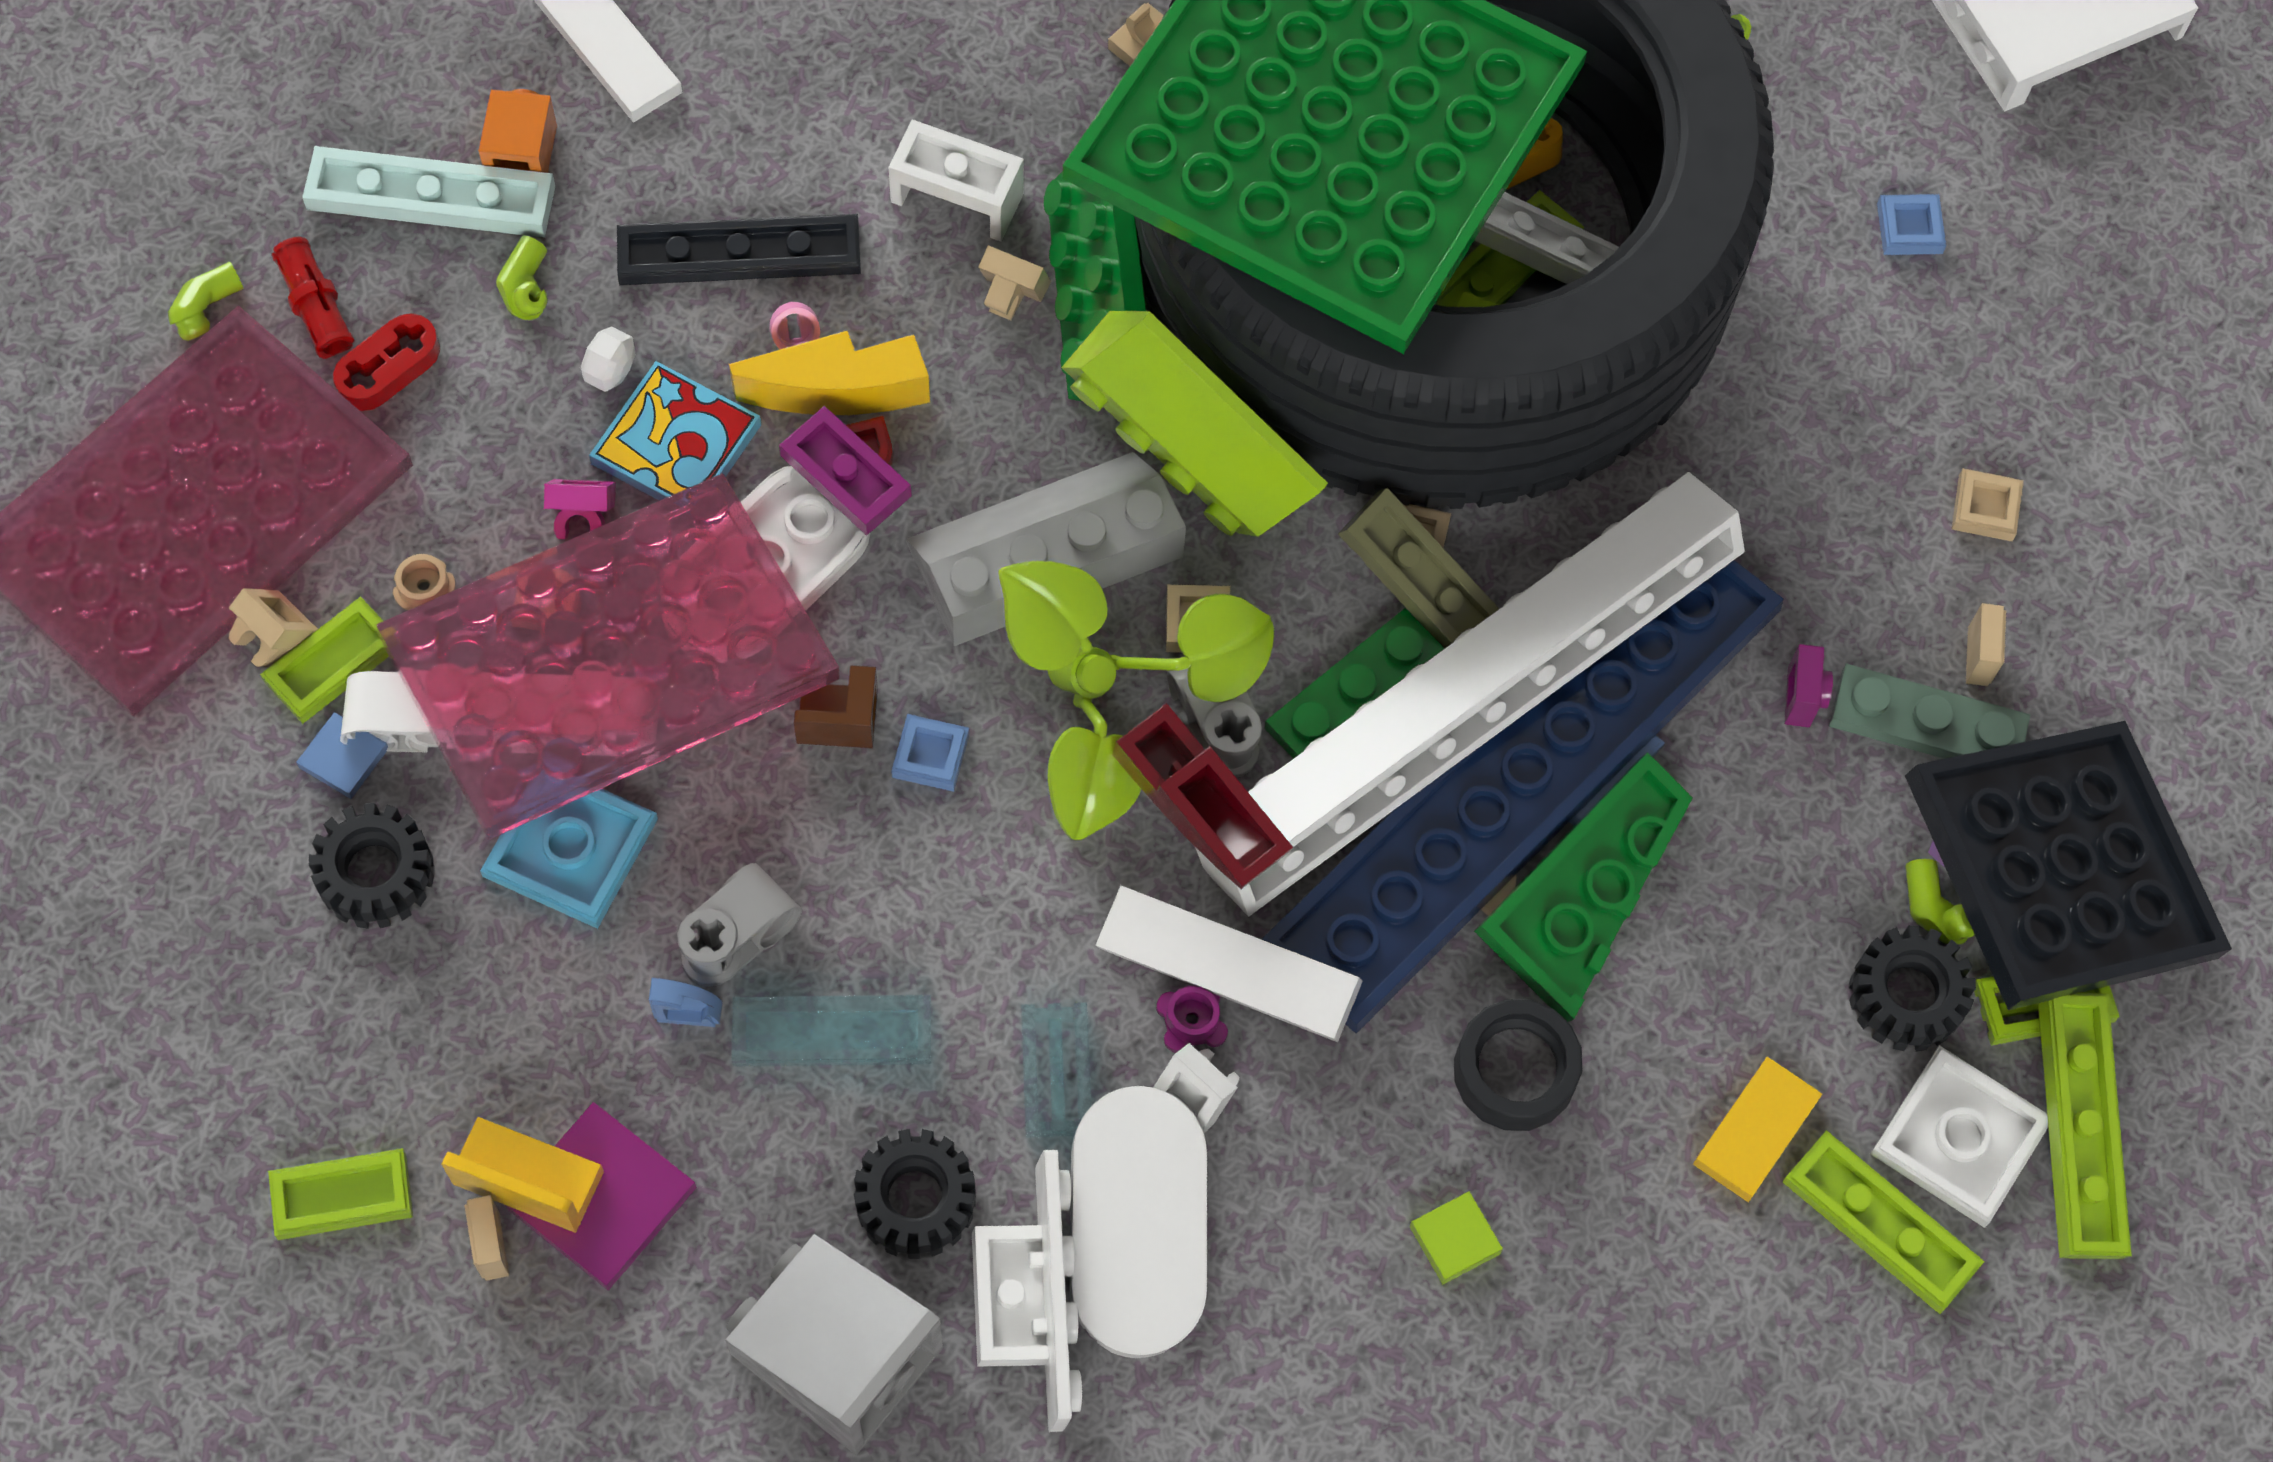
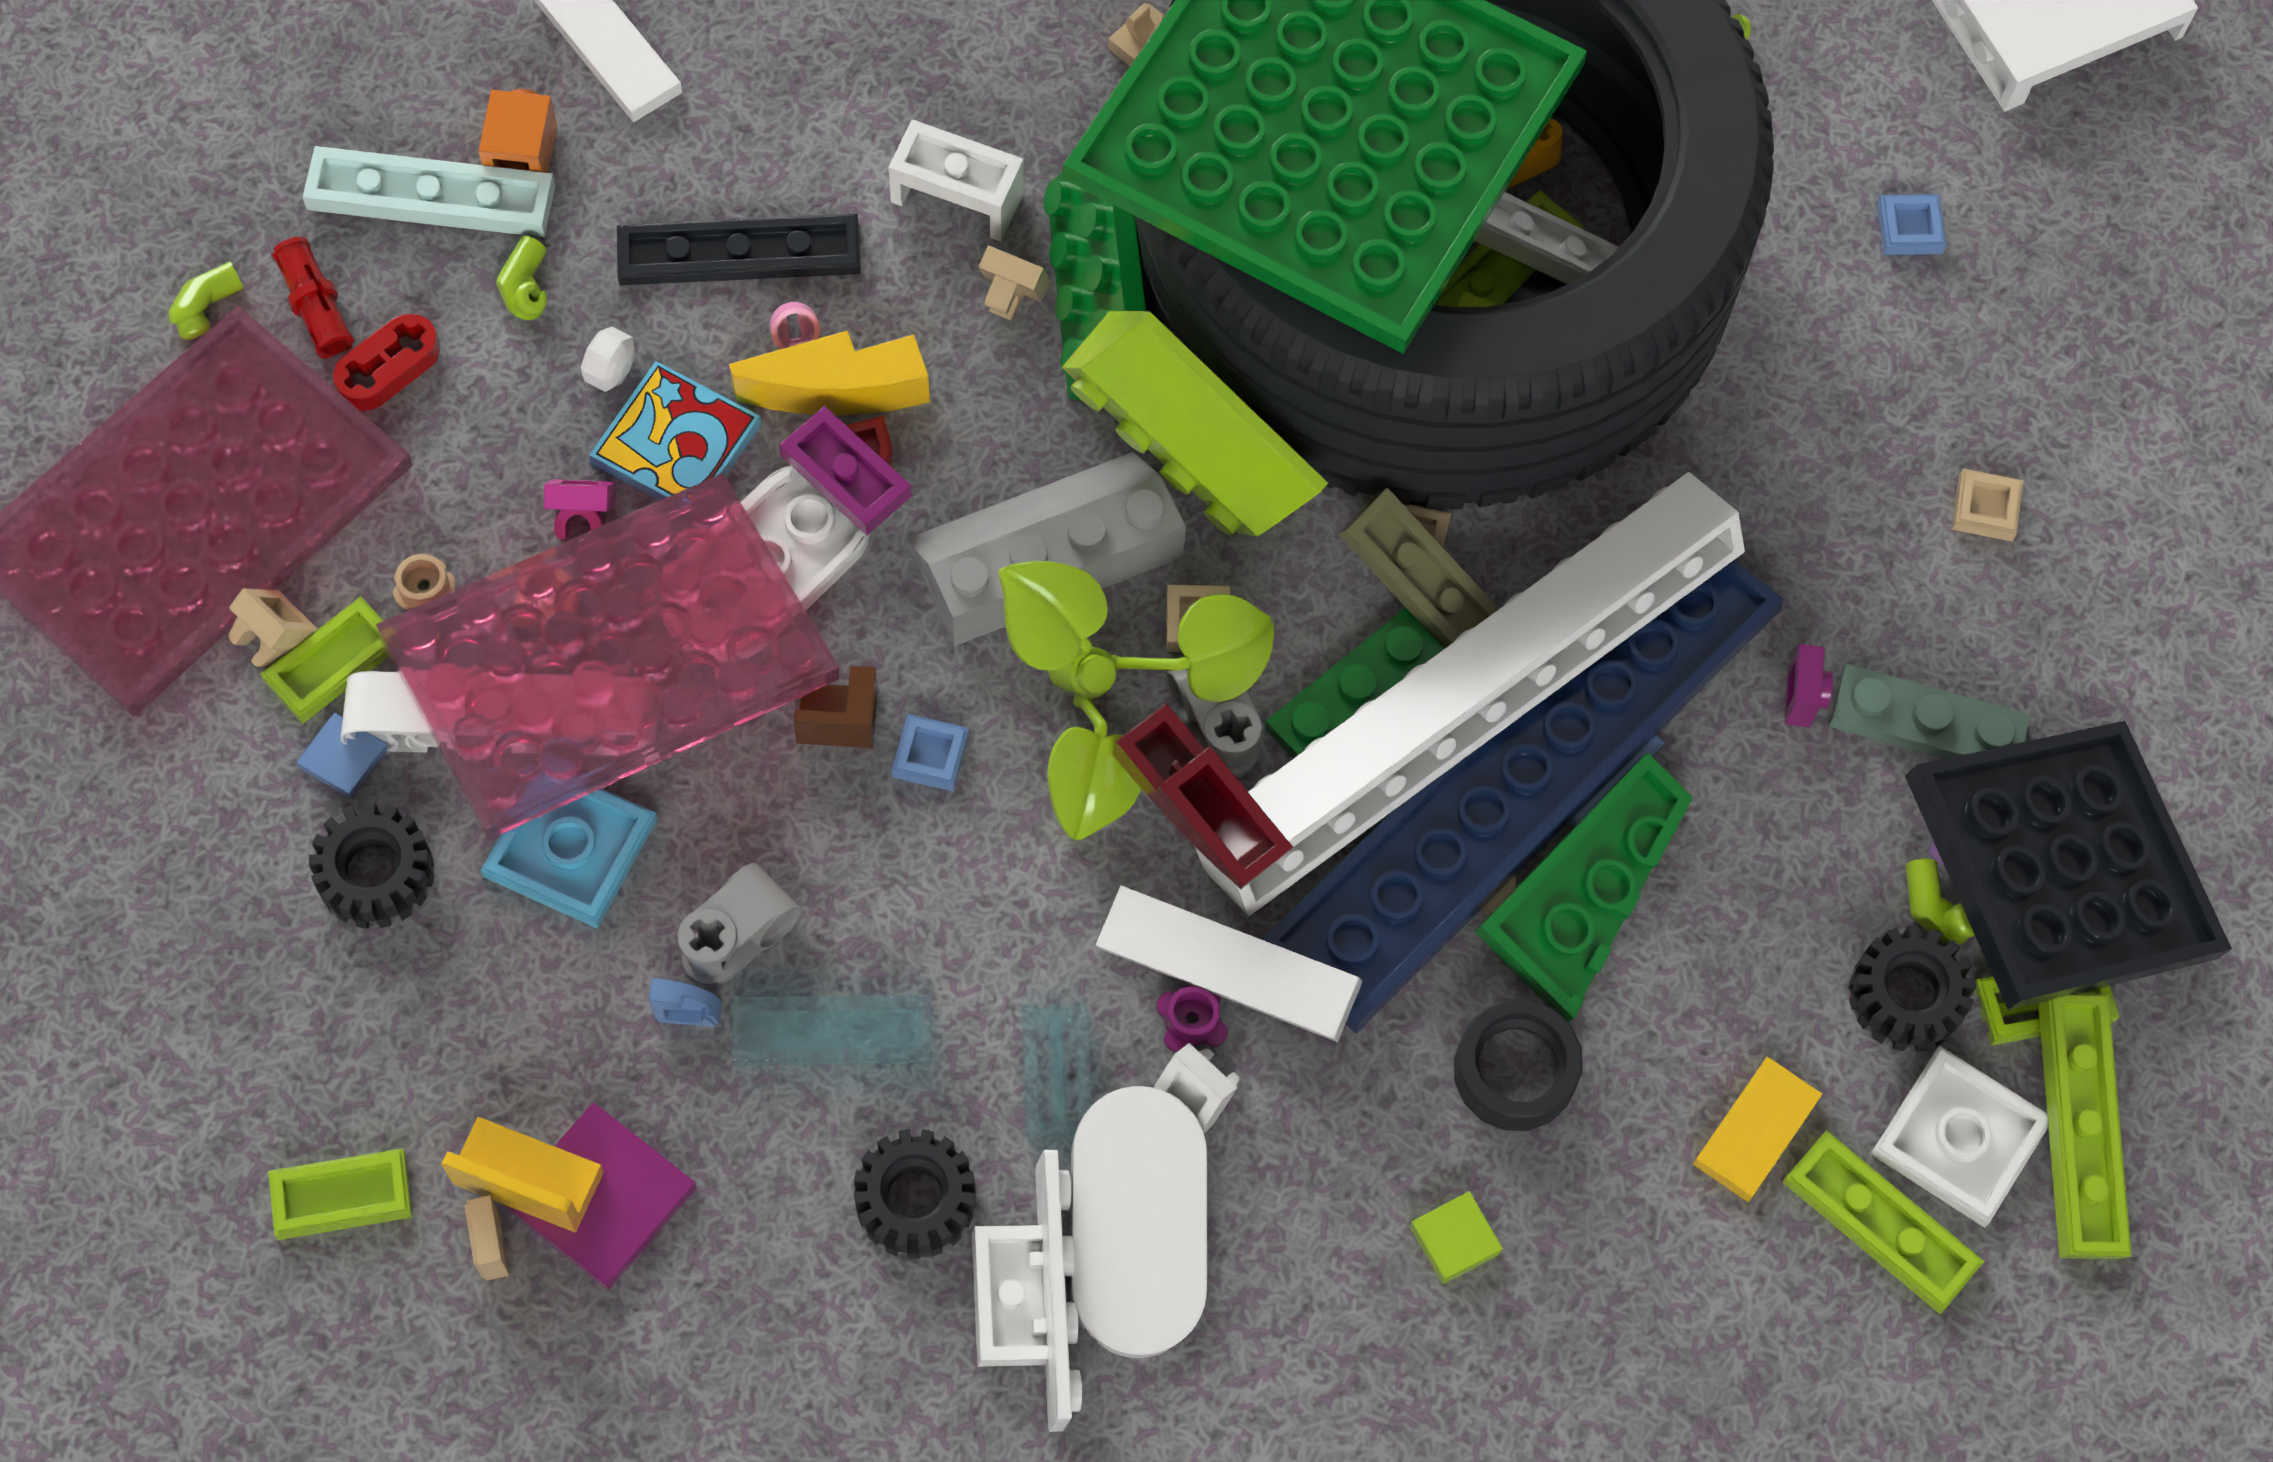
light grey slope [725,1234,943,1455] -> none
tan tile [1966,603,2006,686] -> none

